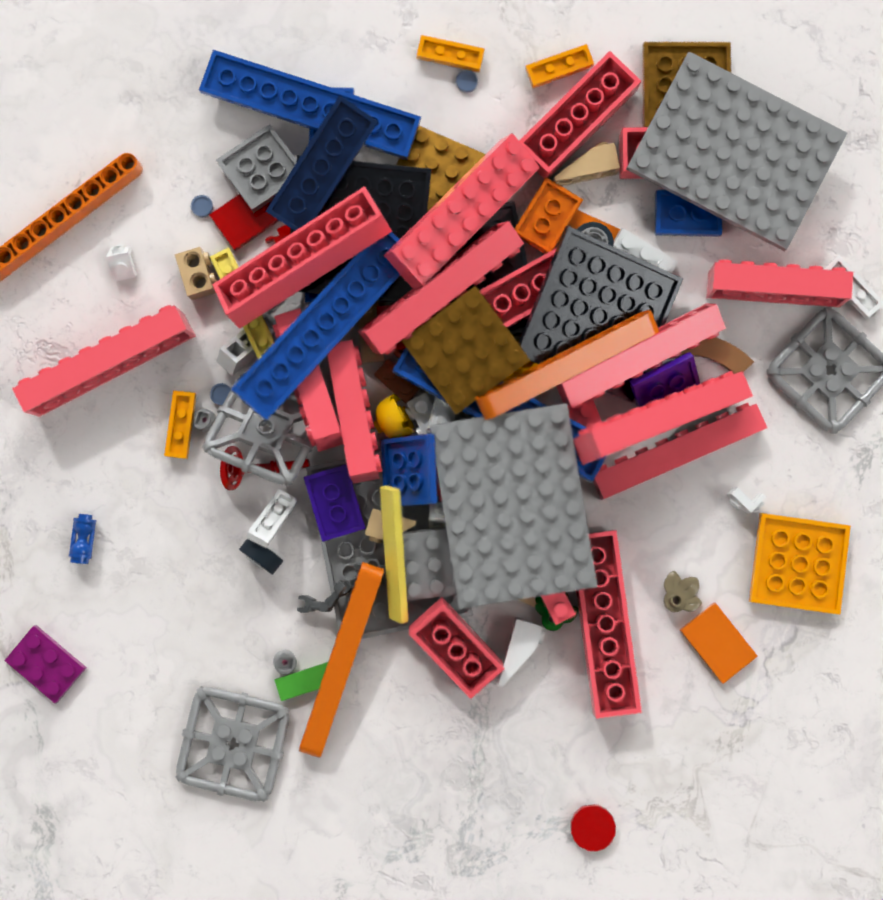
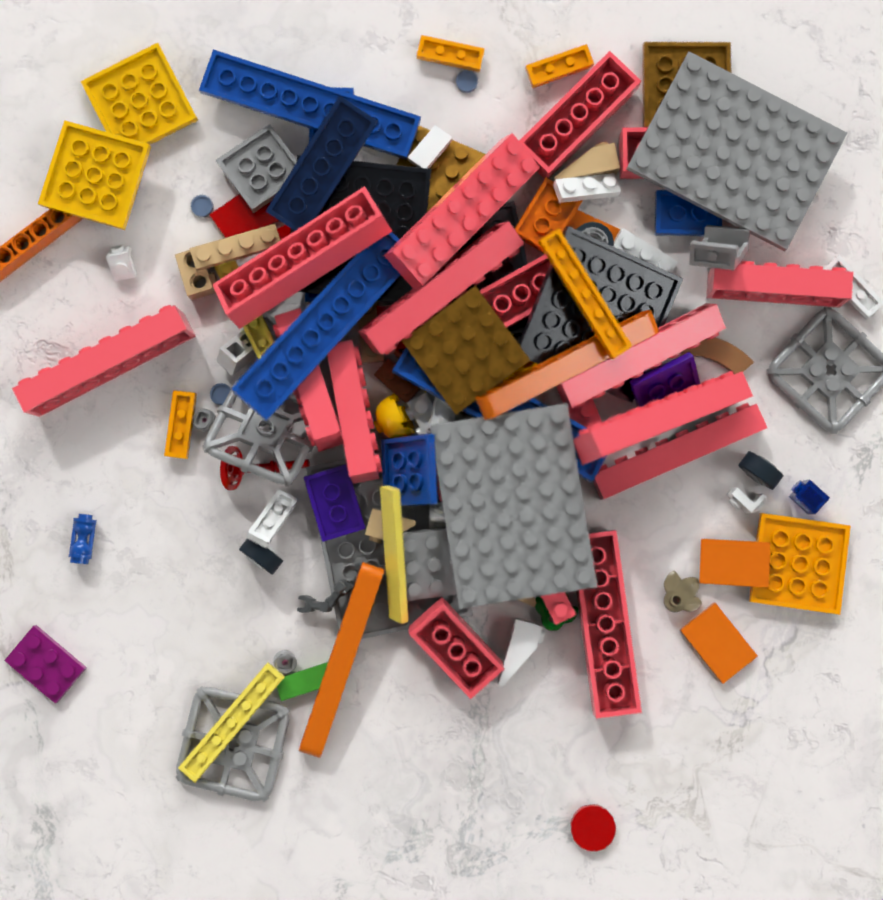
none -> yellow plate [38,120,151,230]
none -> yellow plate [80,42,198,145]
none -> light yellow tile [178,662,285,783]
none -> tan plate [189,224,281,271]
none -> white tile [408,125,452,169]
none -> light orange plate [538,228,633,360]
none -> white plate [553,173,621,203]
none -> light grey panel [689,225,750,270]
none -> orange tile [699,539,770,588]
none -> black wheel [738,451,784,490]
none -> clear blue brick [789,480,830,515]

